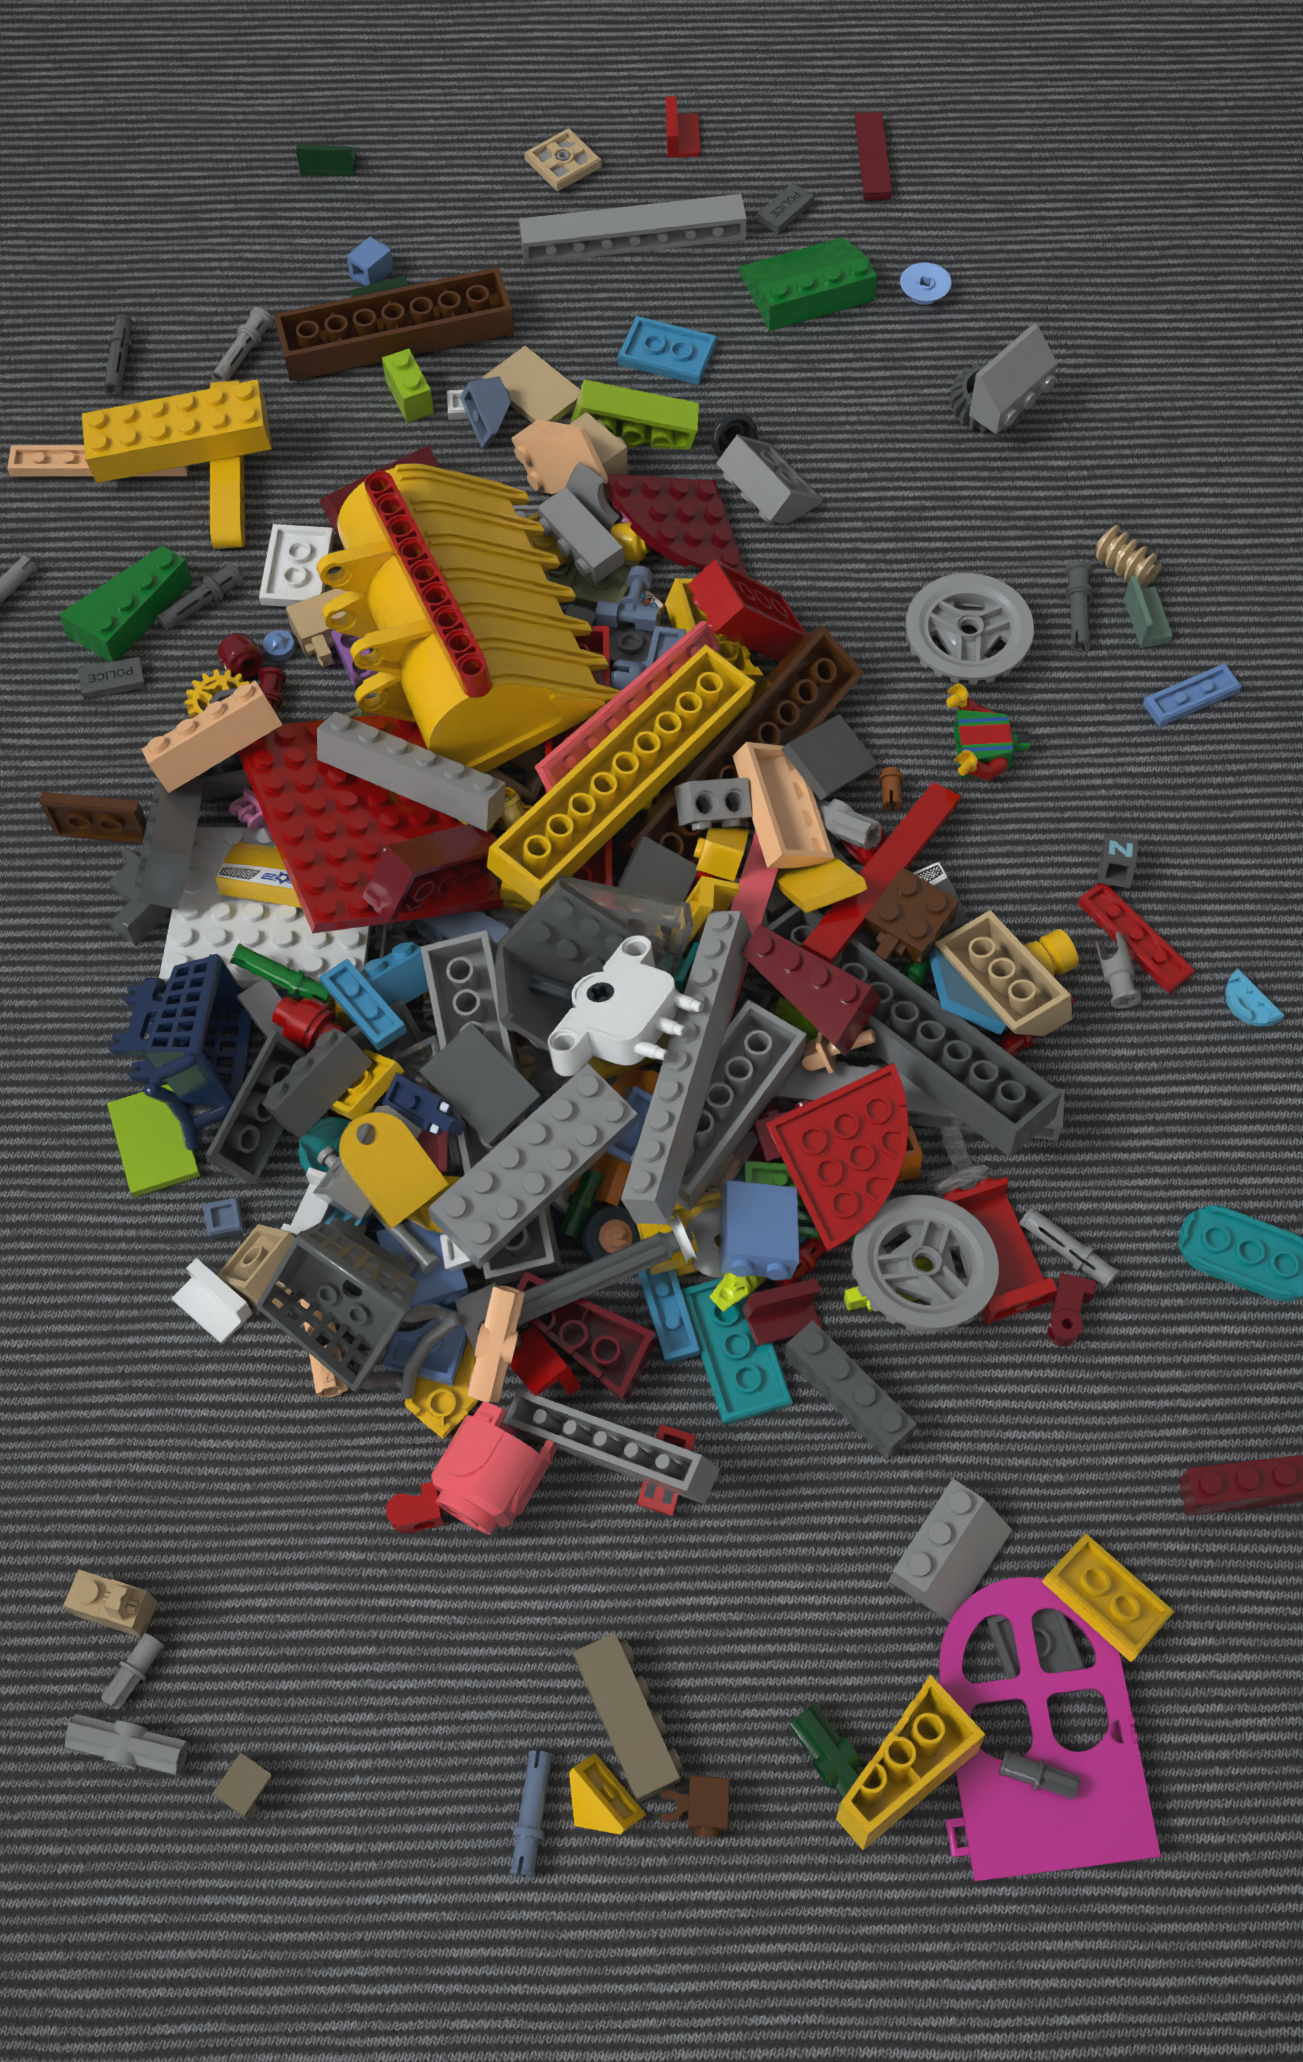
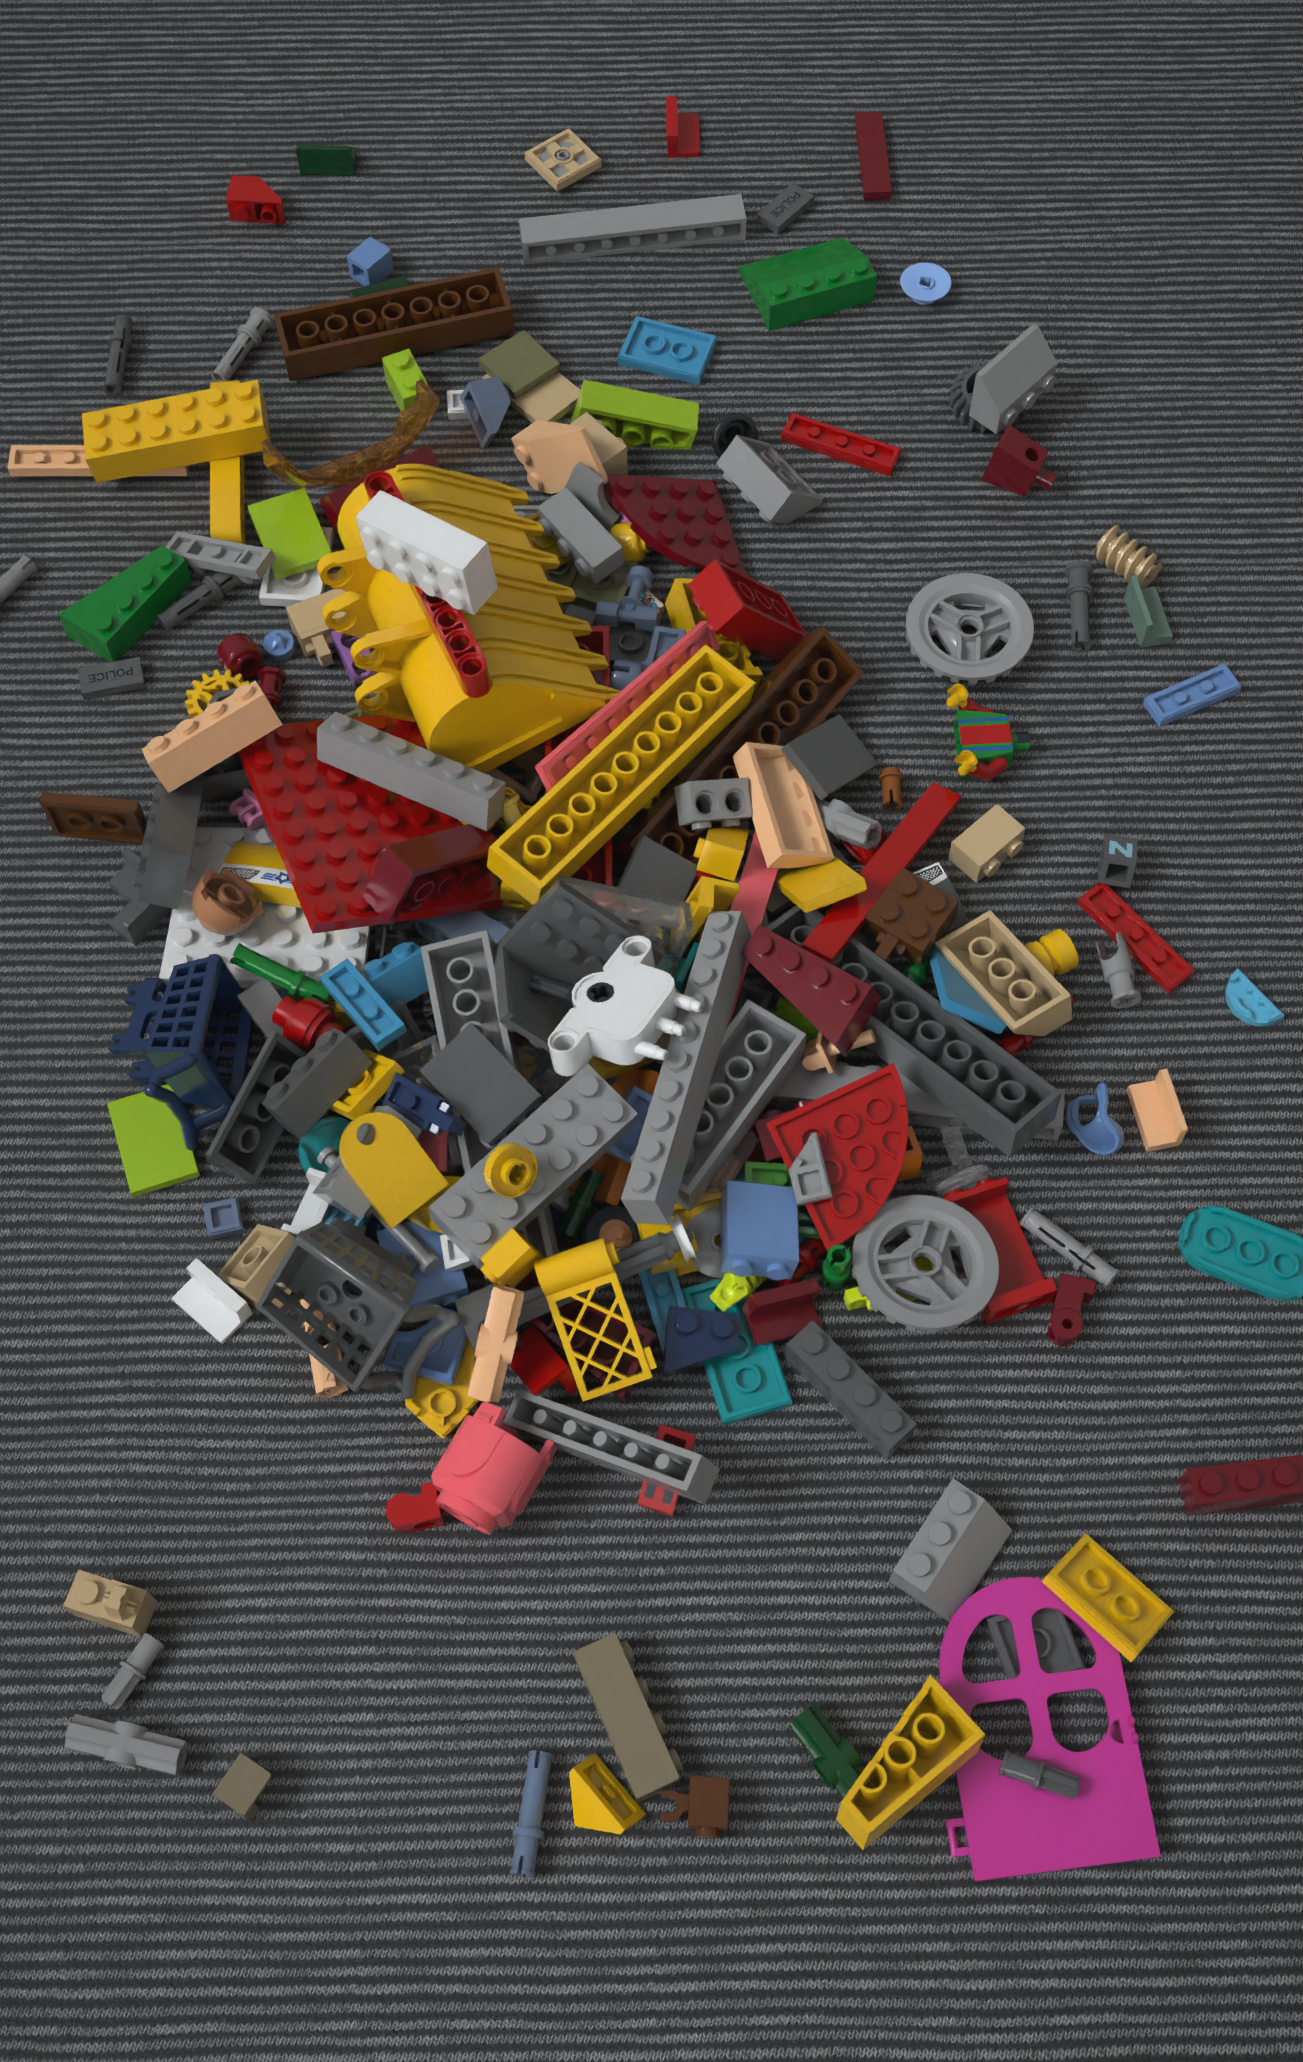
none -> light grey hinge [166,531,276,583]
none -> nougat cylinder [192,869,262,936]
none -> red slope [226,175,286,224]
none -> lime tile [247,488,332,580]
none -> clear orange windscreen [262,379,440,489]
none -> white brick [355,490,498,615]
none -> olive tile [478,330,560,399]
none -> yellow brick [480,1227,544,1288]
none -> yellow plate [484,1143,538,1198]
none -> yellow piece [534,1237,657,1402]
none -> dark blue wing [662,1306,741,1377]
none -> red tile [781,412,902,477]
none -> light grey tile [789,1132,832,1206]
none -> green pin [822,1244,851,1291]
none -> tan brick [948,804,1025,883]
none -> dark red torso [981,425,1057,496]
none -> medium blue piece [1066,1082,1124,1155]
none -> light nougat panel [1126,1068,1188,1152]

